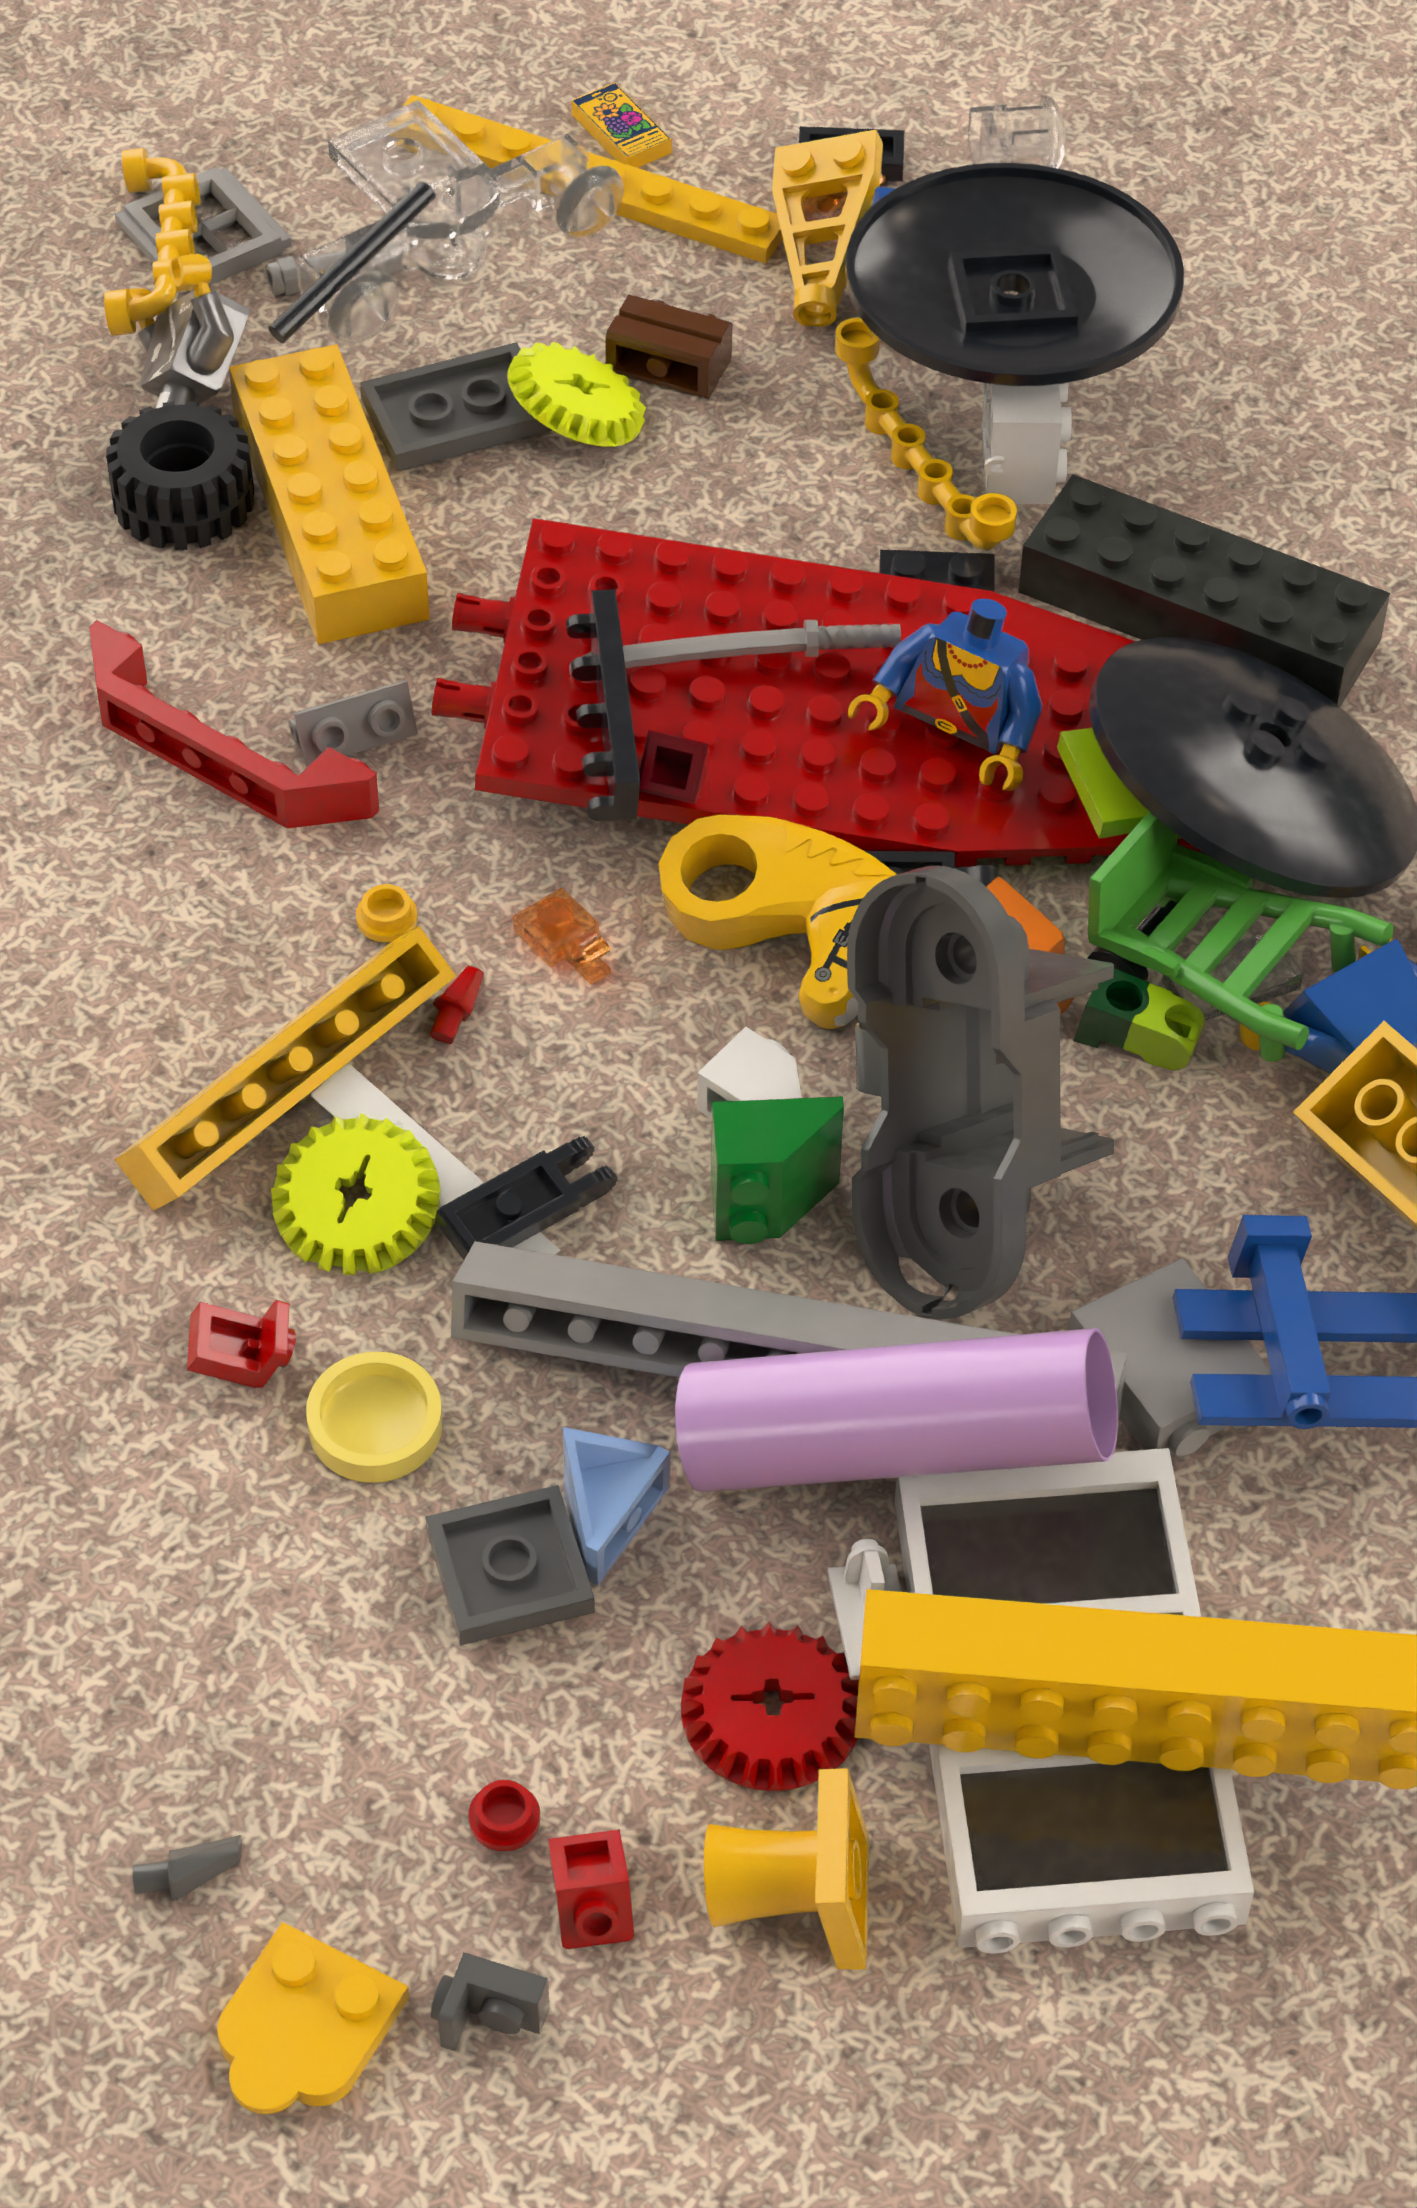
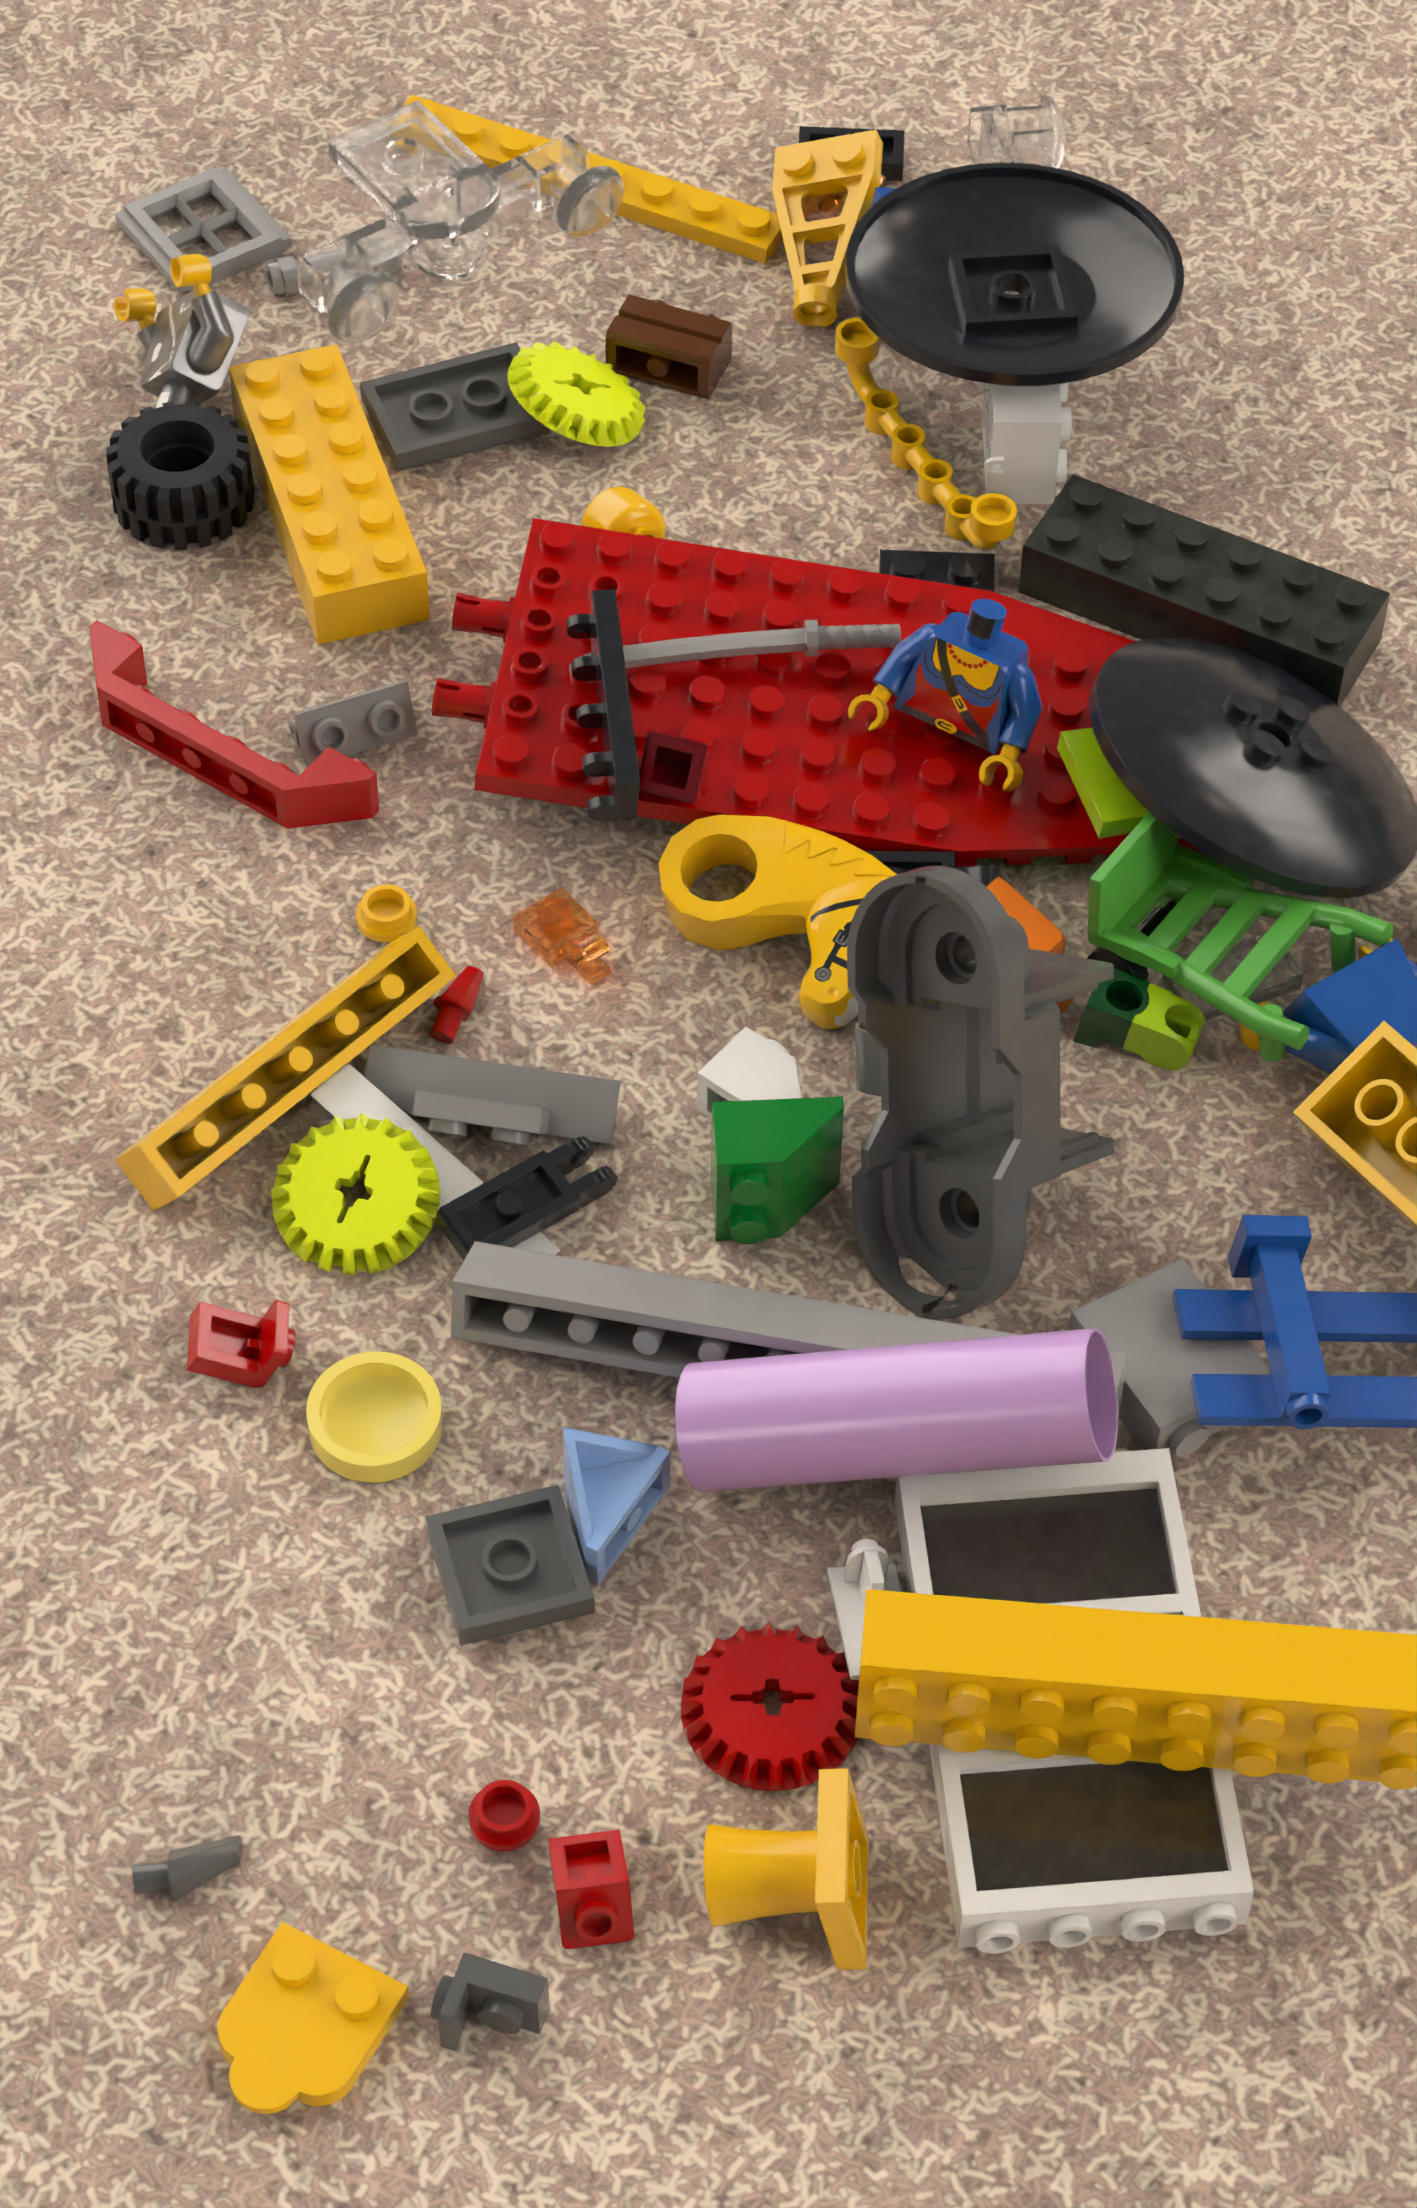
yellow bar [104,147,200,336] -> none
black bar [268,181,436,343] -> none
tile [571,82,672,168] -> none
none -> light grey bracket [365,1044,621,1145]
none -> yellow head [581,486,666,539]

